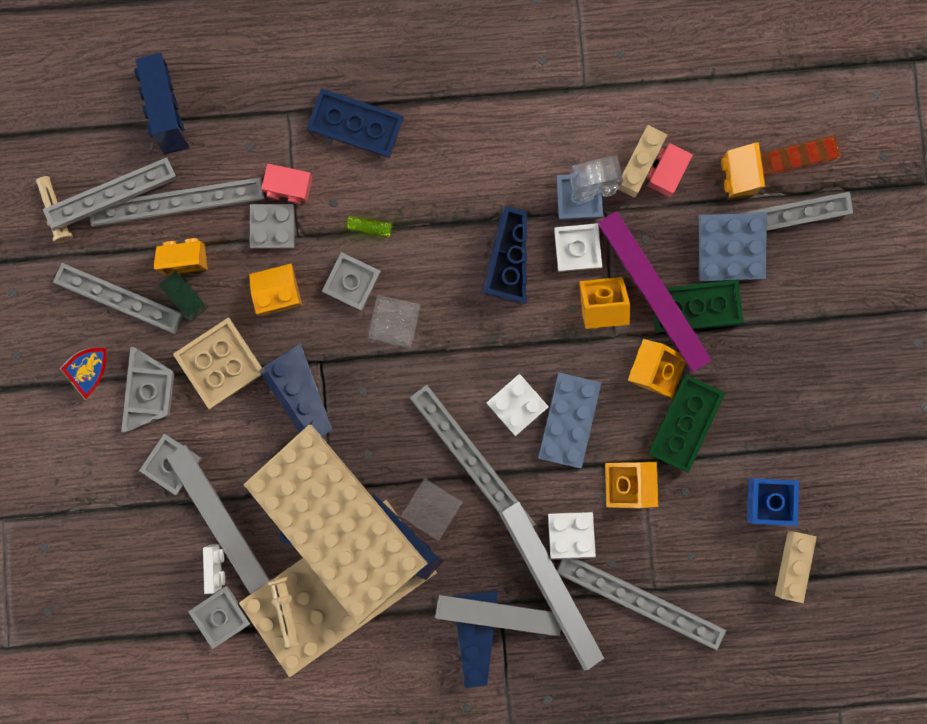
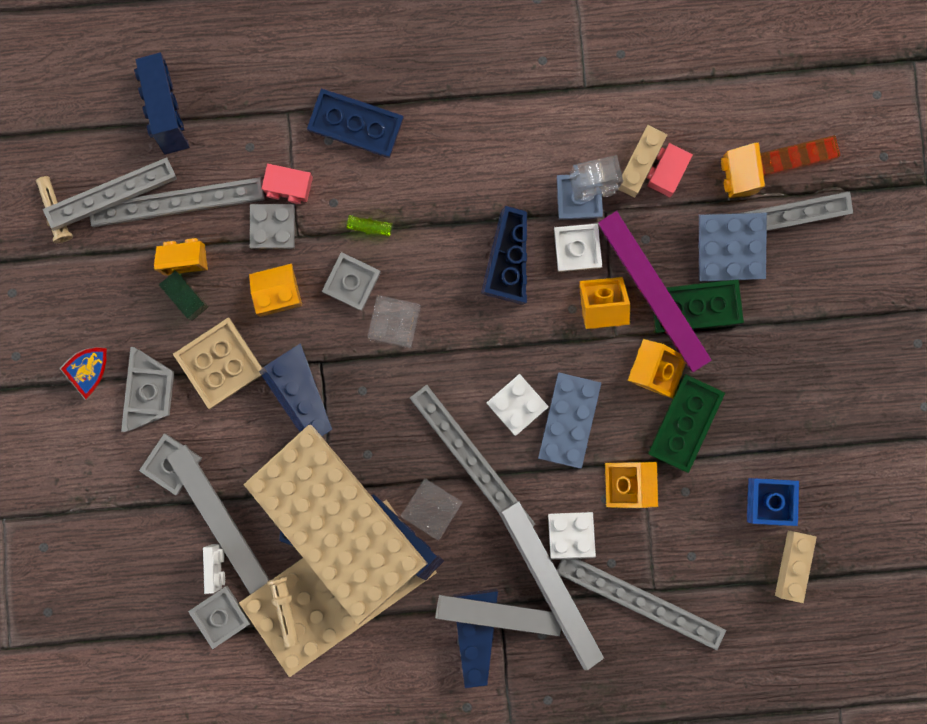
light grey tile [53,263,184,334] -> none

